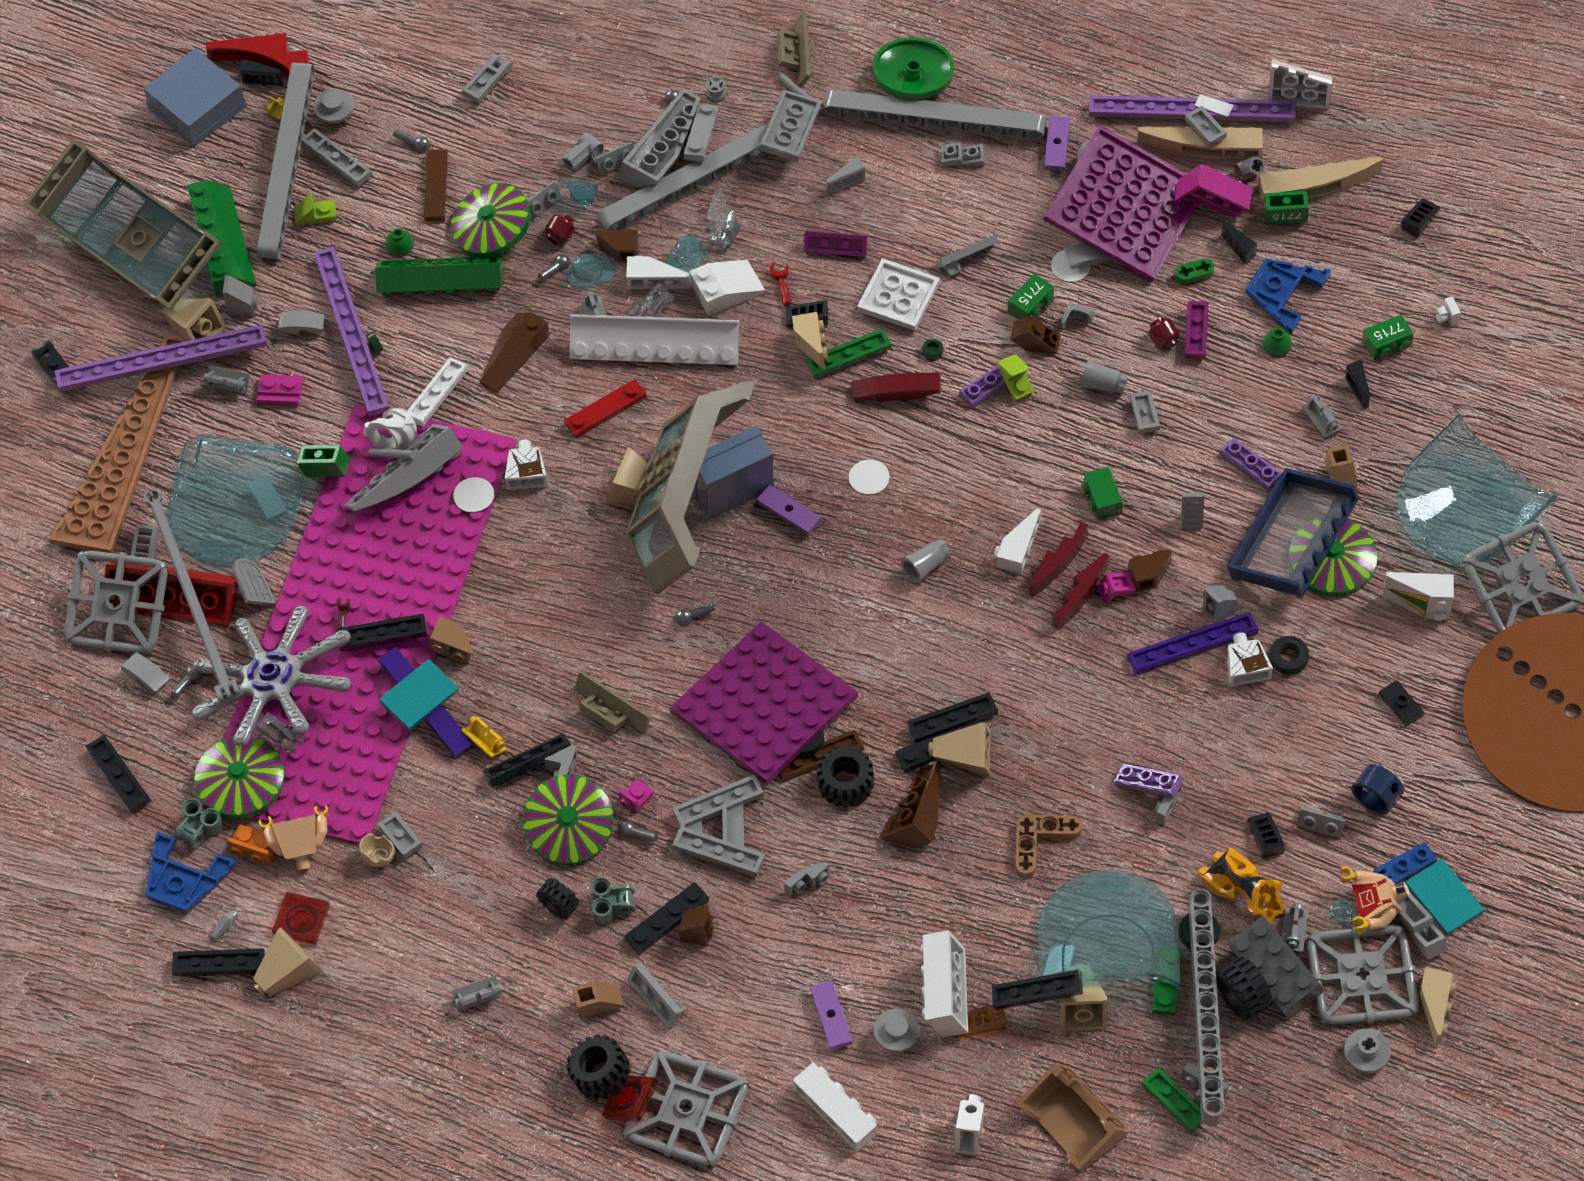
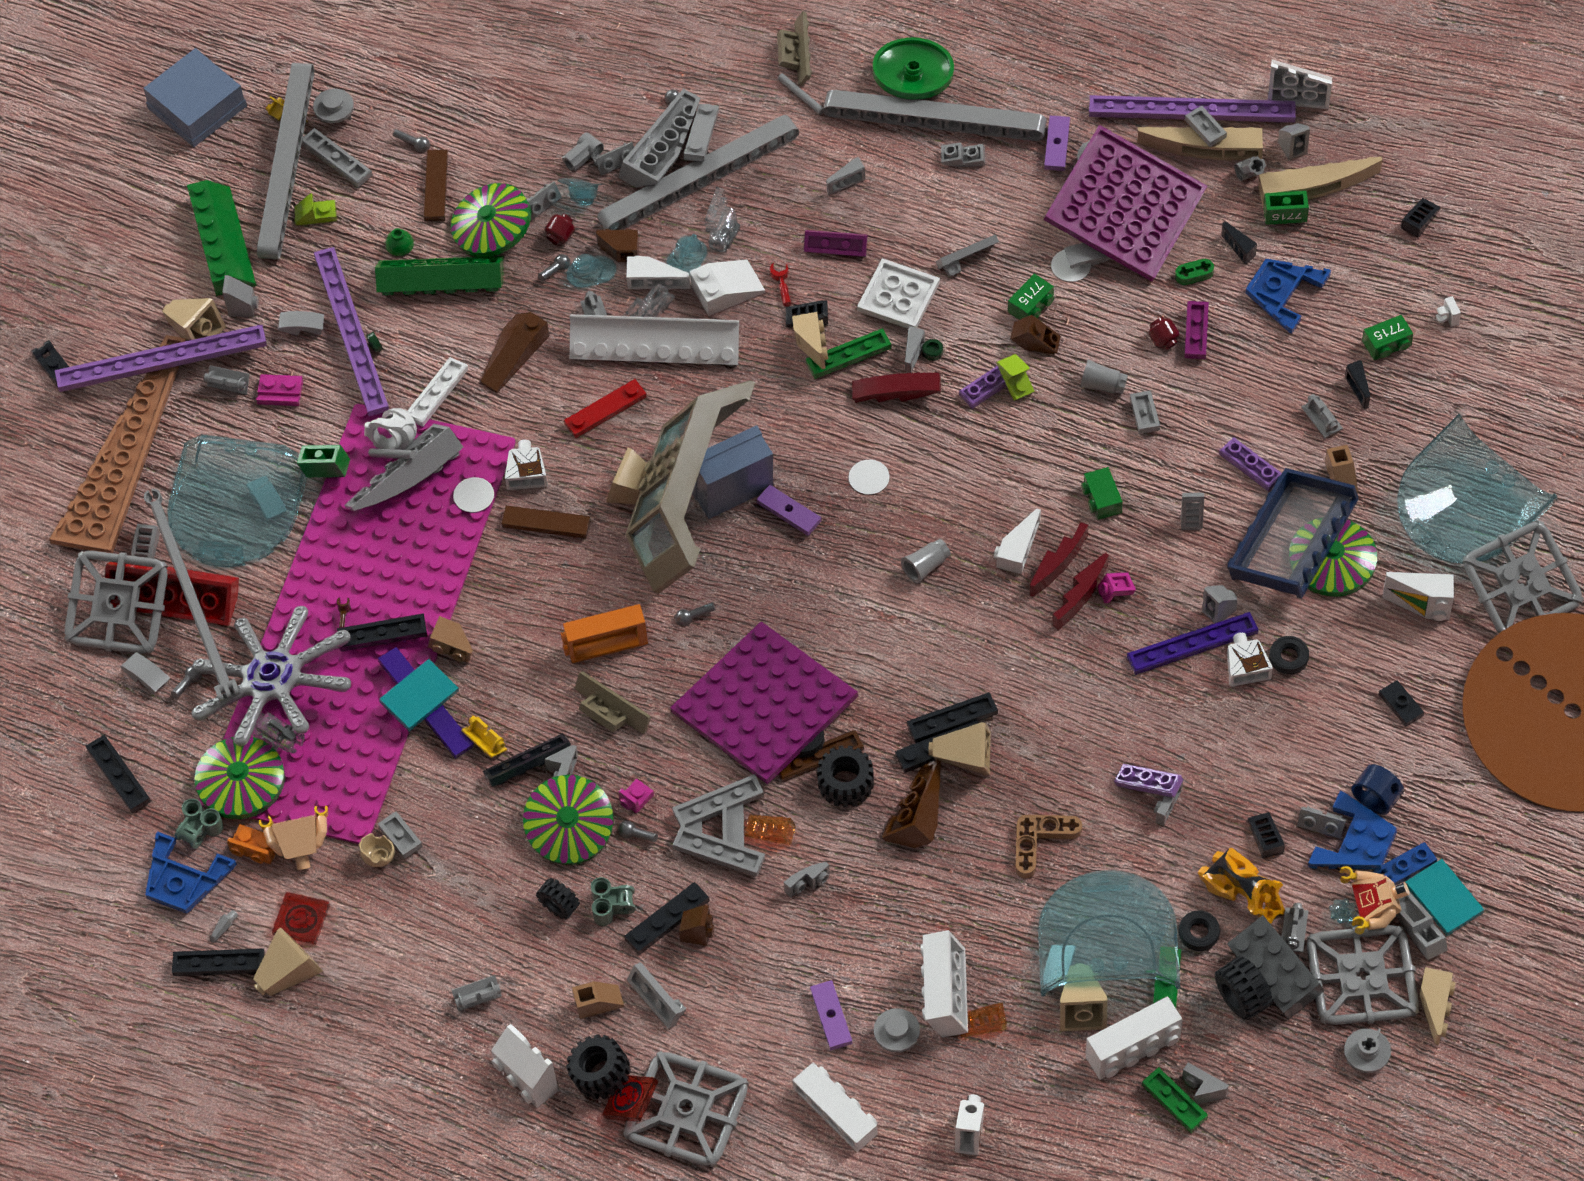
window [23,139,222,310] -> none
red arch [206,33,310,79] -> none
light grey window [232,558,276,606] -> none
black slope [240,59,283,86] -> none
light grey plate [462,54,513,103] -> none
light grey wheel [705,76,726,102] -> none
light grey tile [759,90,822,162] -> none
black plate [992,969,1083,1010] -> none
medium nougat windscreen [1016,1062,1129,1171] -> none
light grey hair [1061,304,1095,329] -> none
reddish brown slope [1128,549,1172,592] -> none
dark pink wedge [1174,164,1252,217] -> none
light grey beam [1189,889,1224,1126] -> none
white sticker [1195,94,1233,117] -> none
green brick [1262,328,1292,356] -> none
none -> white wedge [491,1024,558,1108]
none -> reddish brown tile [501,505,591,538]
none -> orange piece [560,604,648,663]
none -> clear orange slope [744,814,796,845]
none -> light grey slope [905,326,925,373]
none -> white brick [1086,996,1182,1080]
none -> light grey slope [1278,123,1310,160]
none -> blue wing [1308,791,1397,870]

